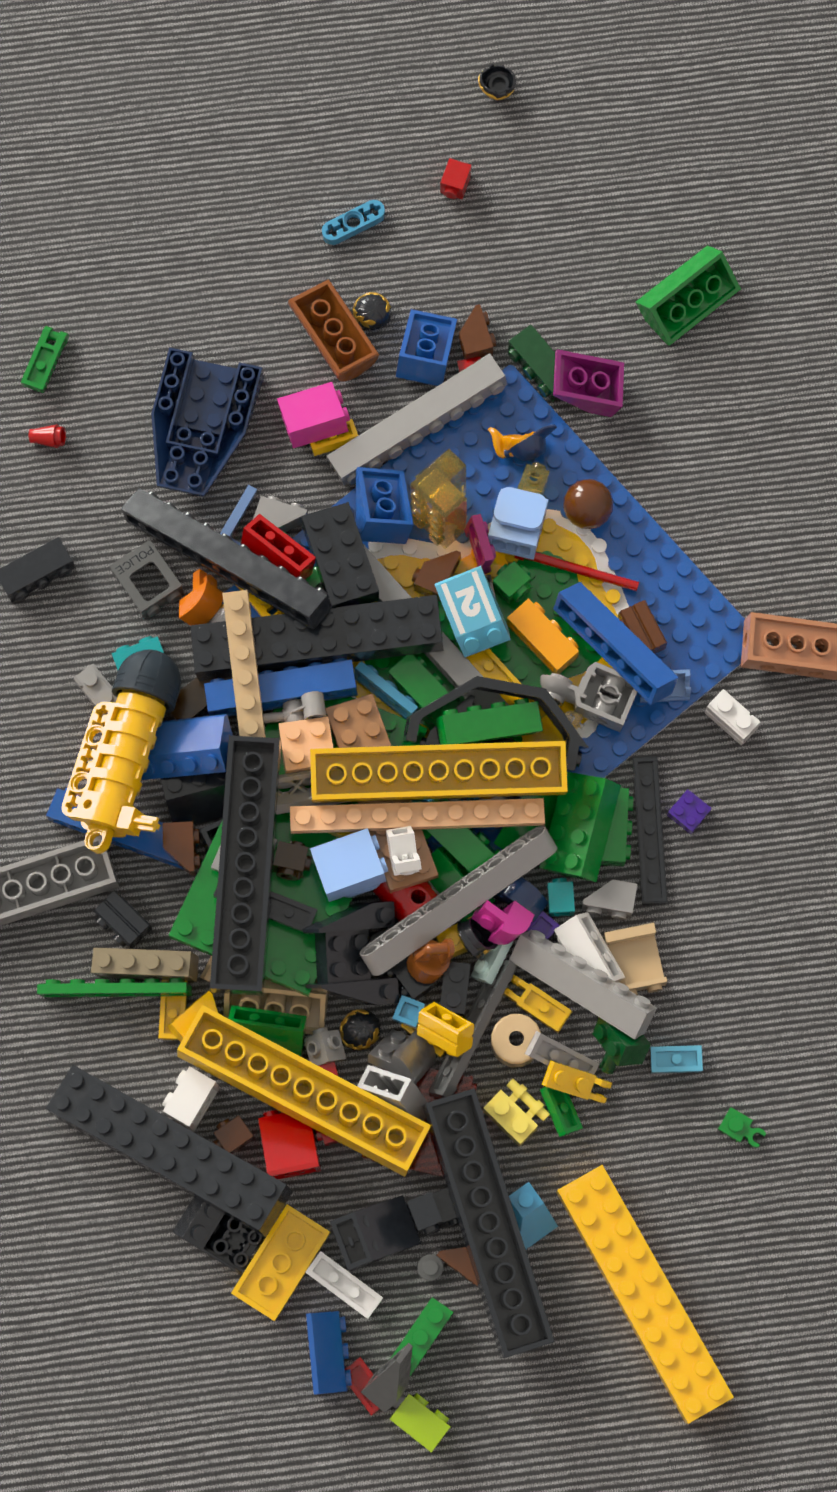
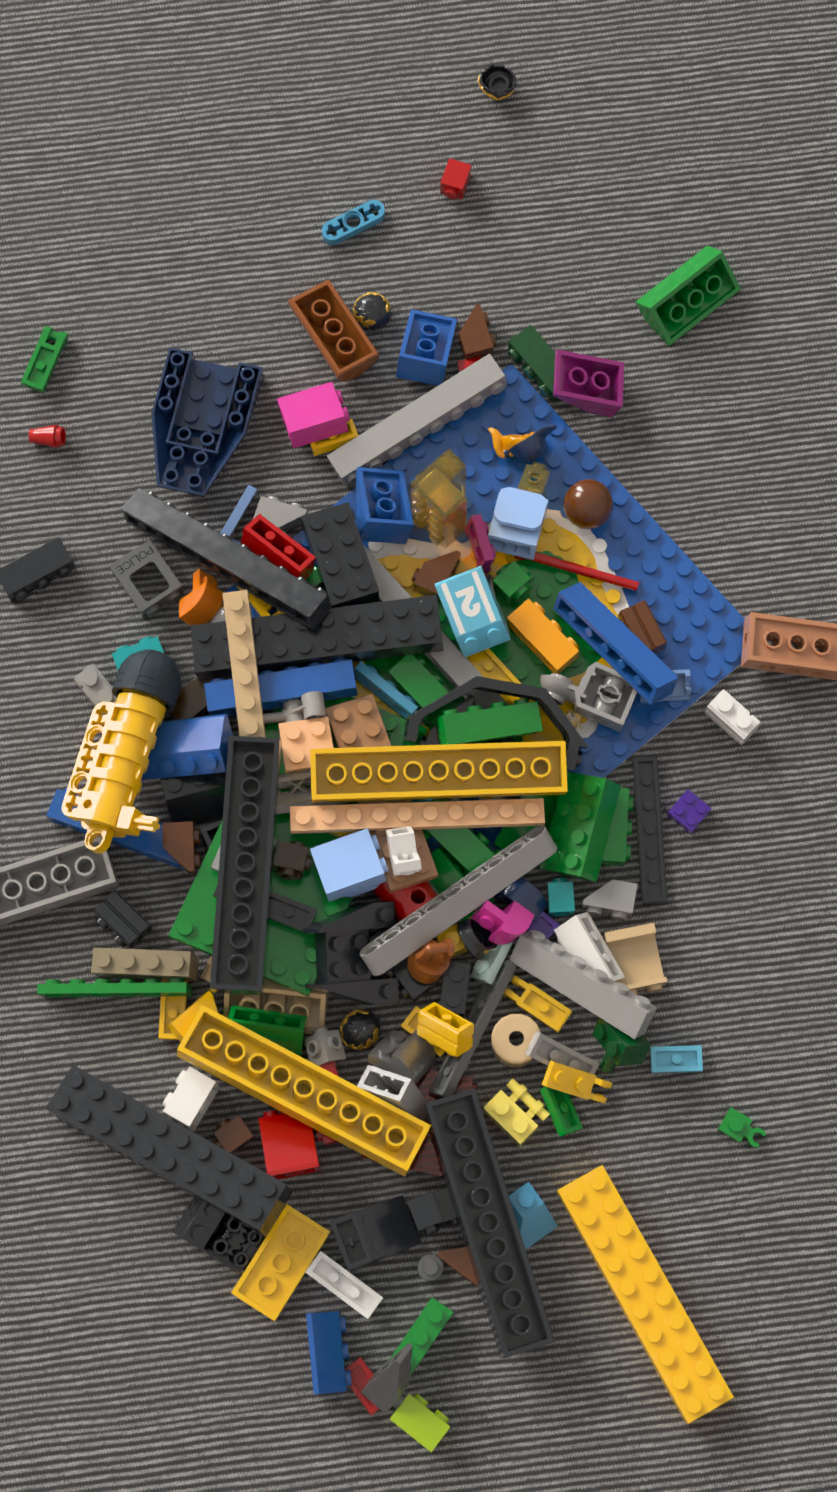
dark azure plate [392,995,426,1029] -> none

